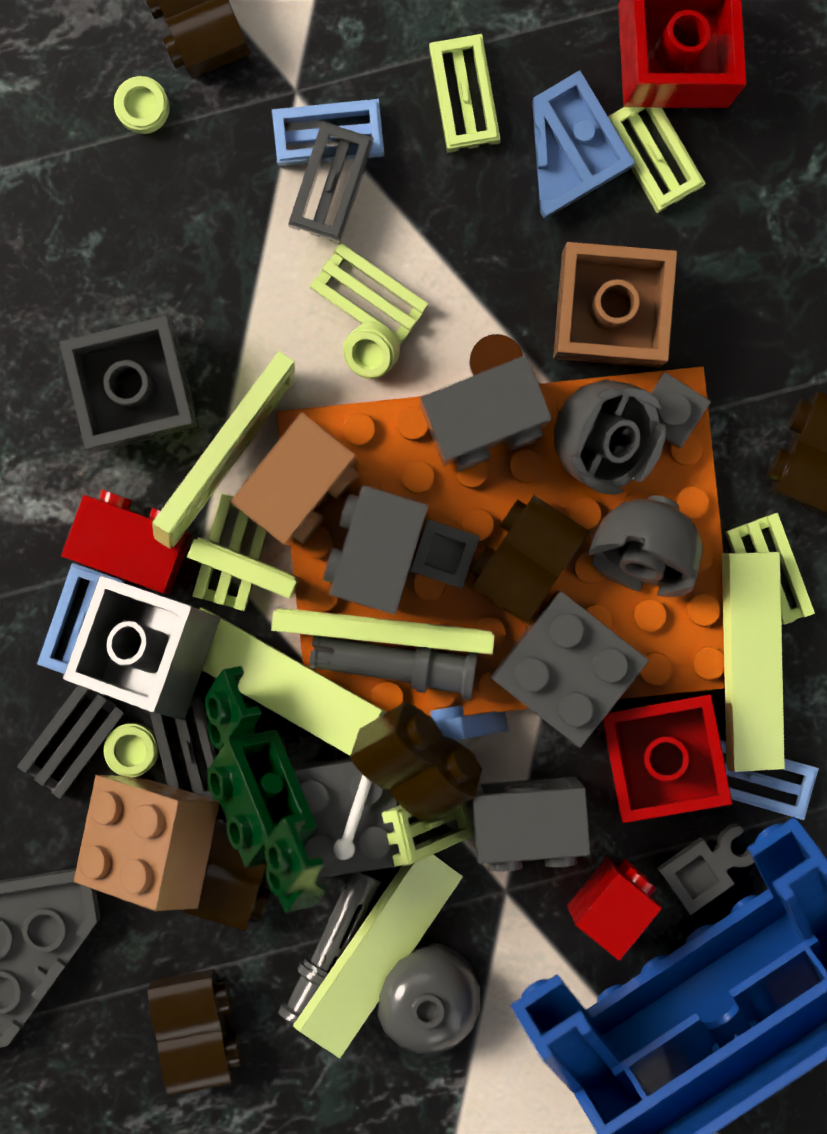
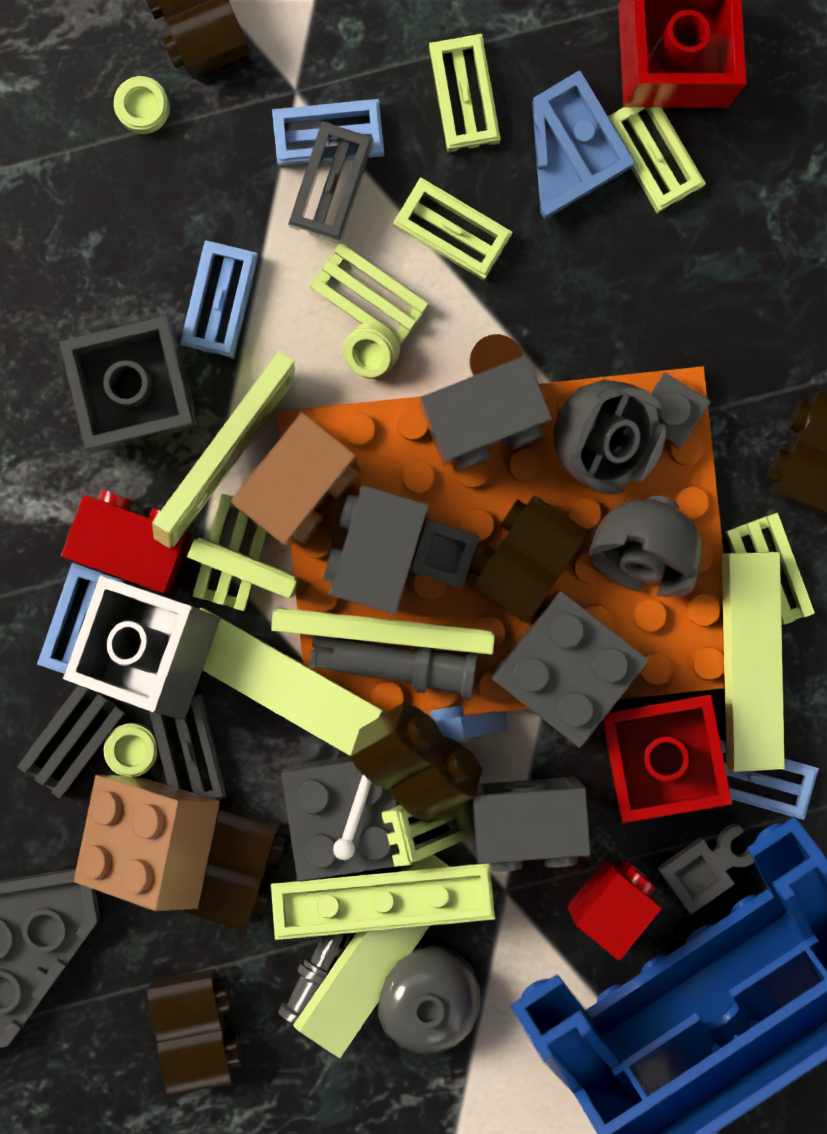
dark green bracket [205,666,326,913] -> none
medium nougat brick [553,242,677,368] -> none
none -> light blue tile [180,240,258,359]
none -> yellowish green tile [271,863,495,940]
none -> yellowish green tile [393,177,513,281]

